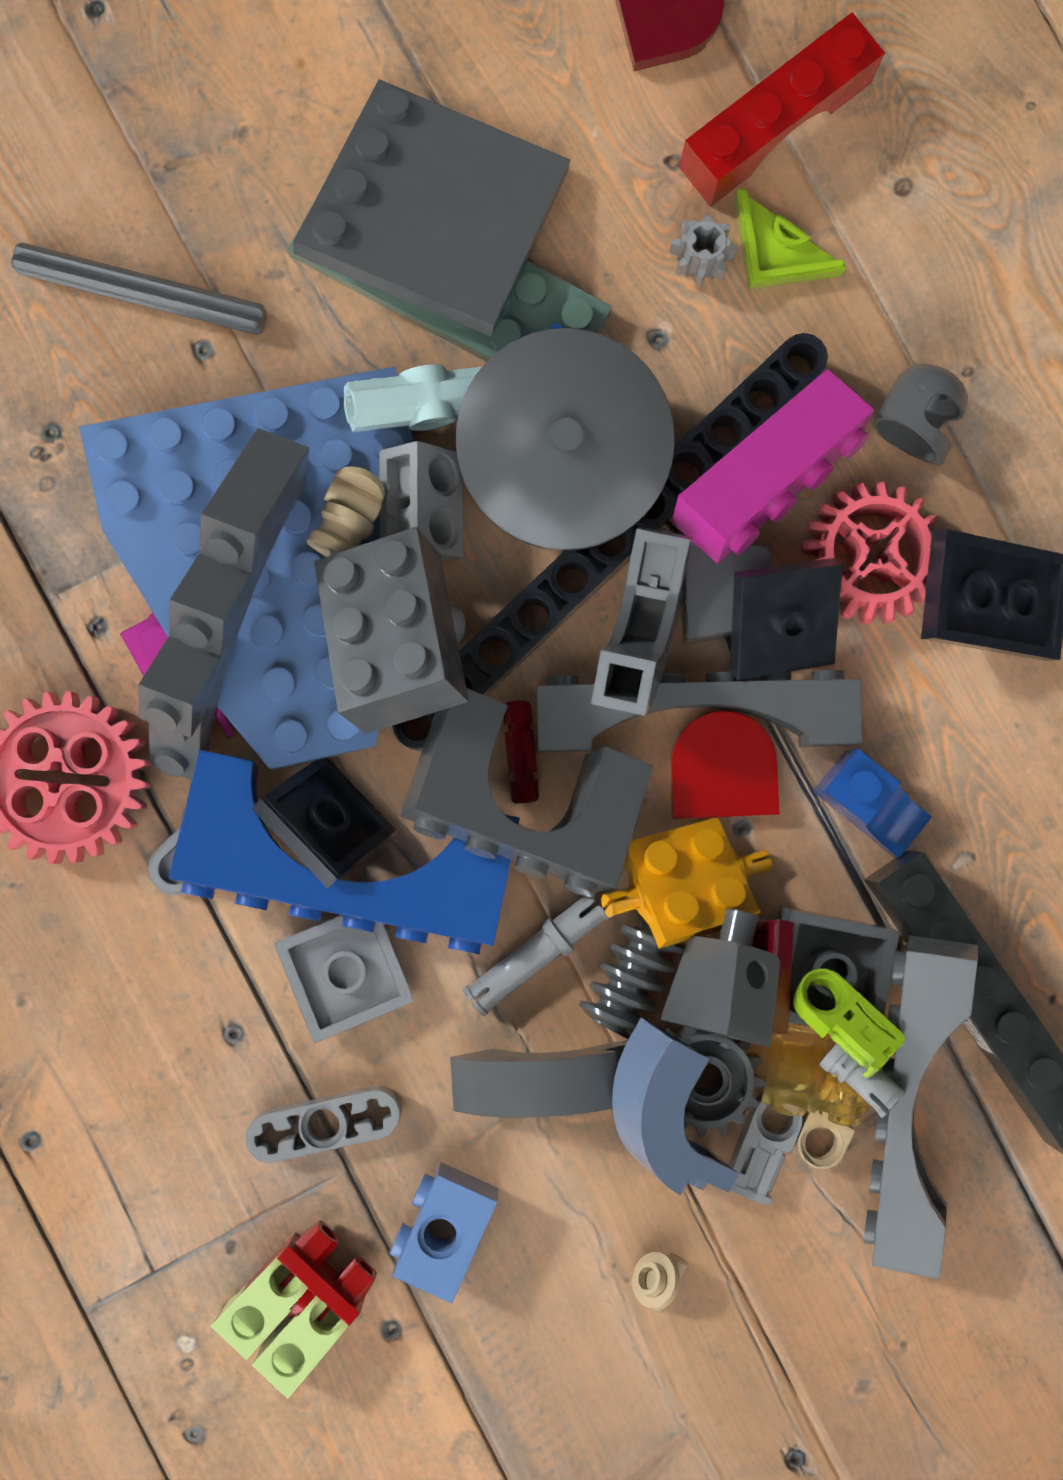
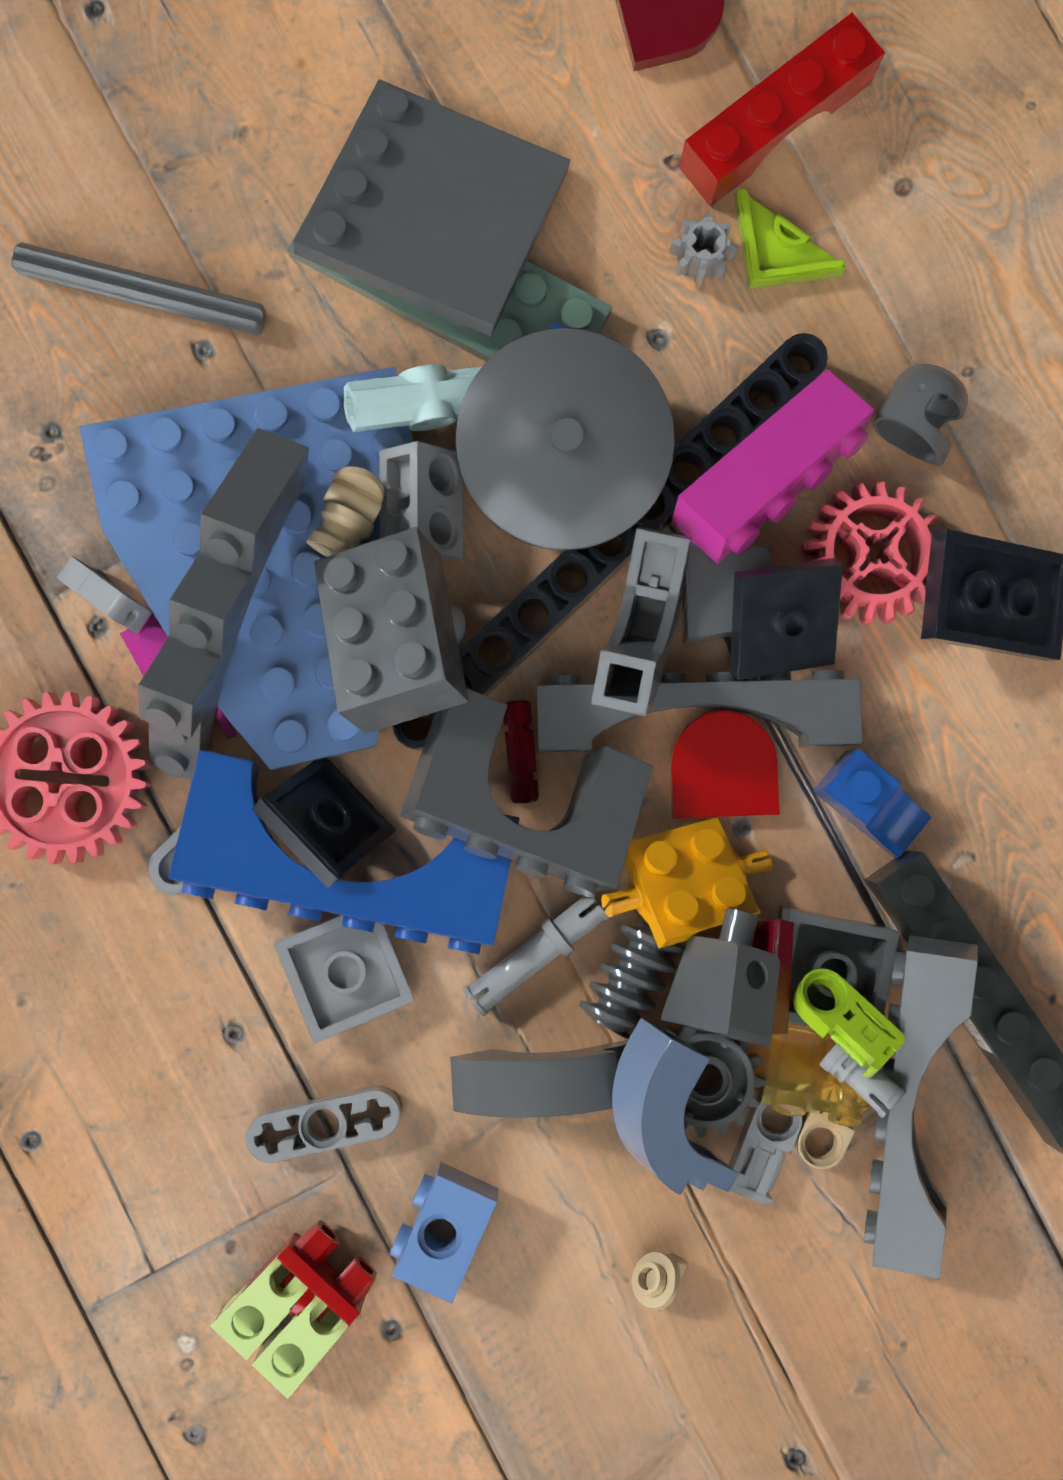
none -> light grey piece [56,556,153,634]

